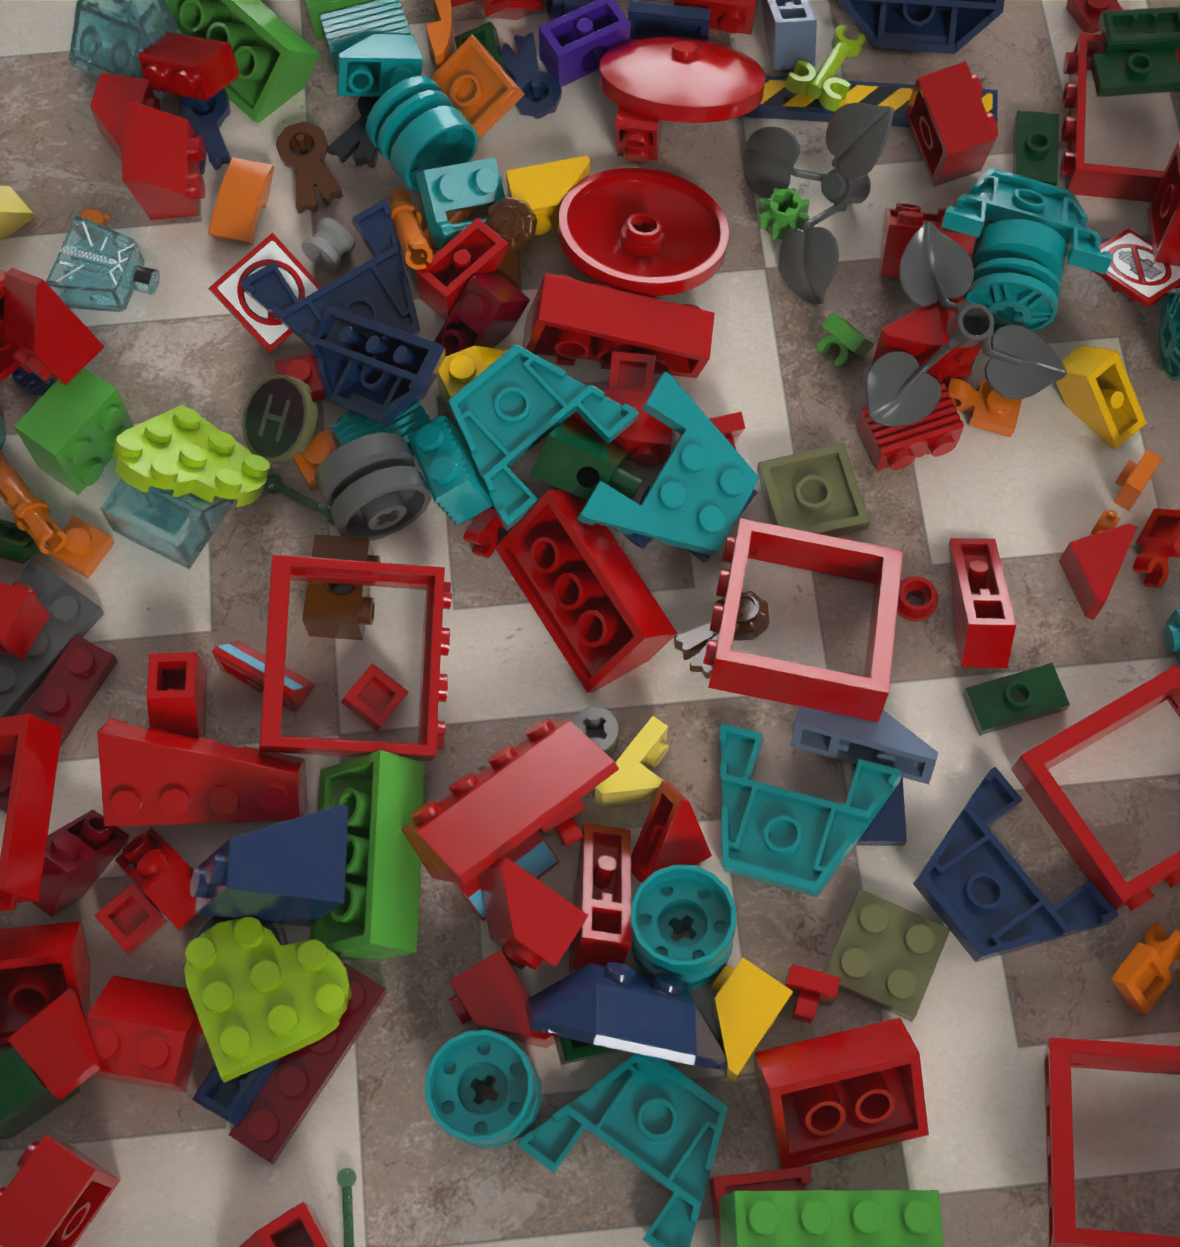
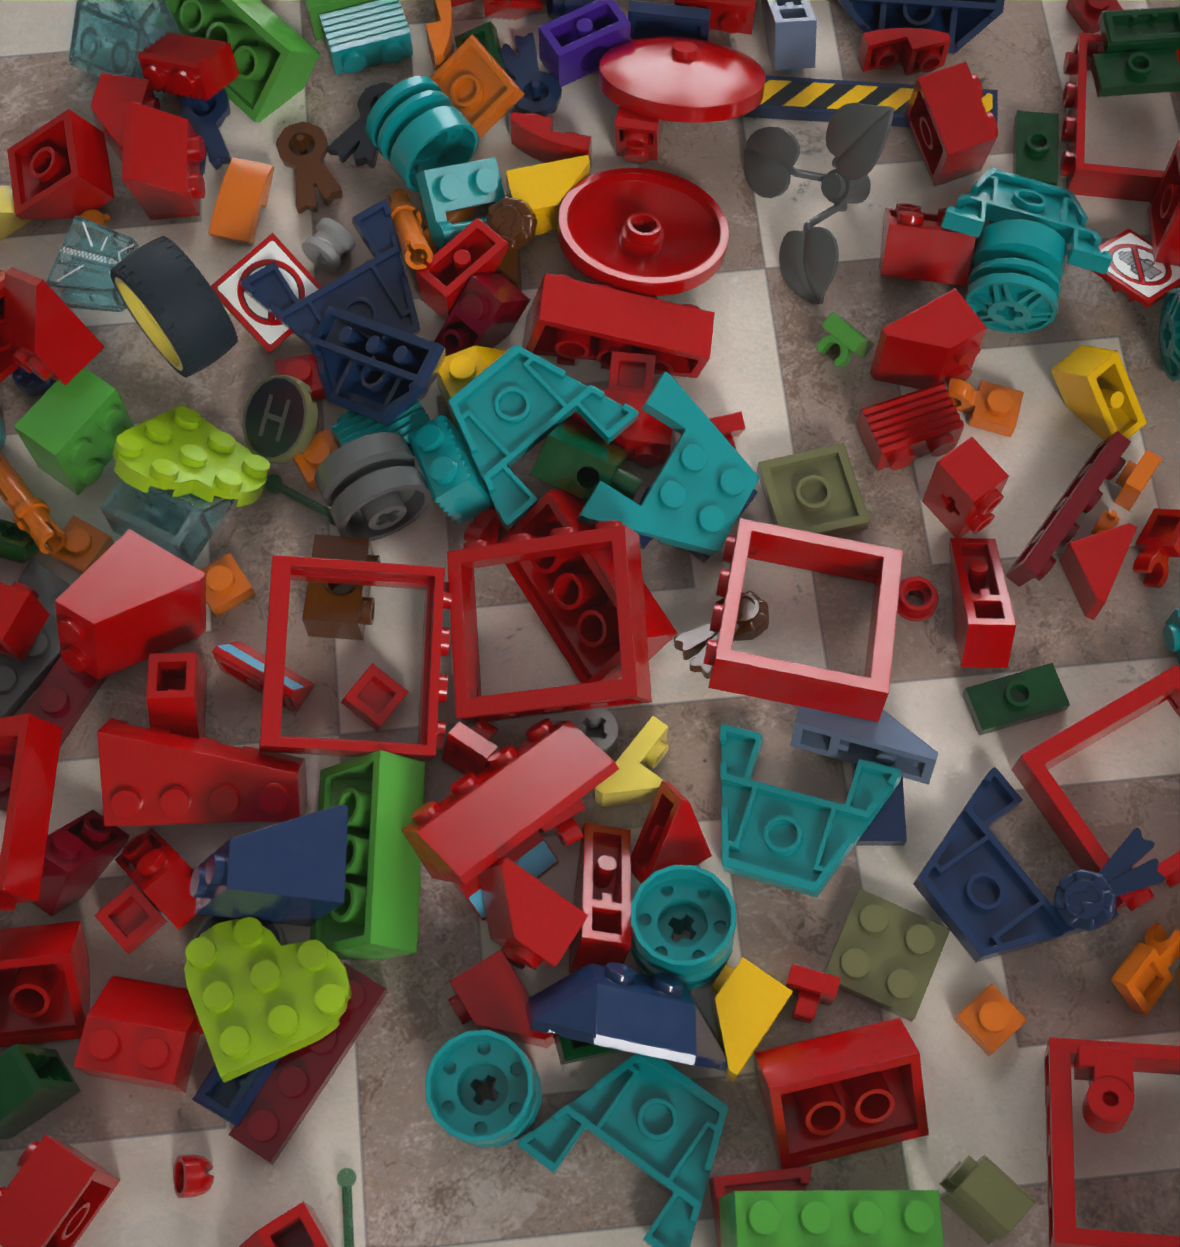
red slope [8,988,101,1099] -> none
teal slope [336,34,423,96] -> none
bright green gear [758,187,810,241] -> none
lime bar [785,25,865,112] -> none
dark grey plant [866,222,1067,427] -> none
none -> red slope [7,109,115,219]
none -> red slope [55,529,206,680]
none -> black wheel [110,236,238,378]
none -> red hinge [173,1154,214,1198]
none -> orange plate [200,553,255,617]
none -> red tile [442,719,498,775]
none -> red window [447,520,652,724]
none -> red slope [510,112,592,167]
none -> red slope [857,28,951,75]
none -> red brick [922,437,1009,538]
none -> olive brick [939,1155,1035,1244]
none -> orange plate [954,983,1027,1056]
none -> dark red plate [1005,431,1131,587]
none -> dark blue piece [1054,828,1166,931]
none -> red leg [1074,1045,1134,1134]

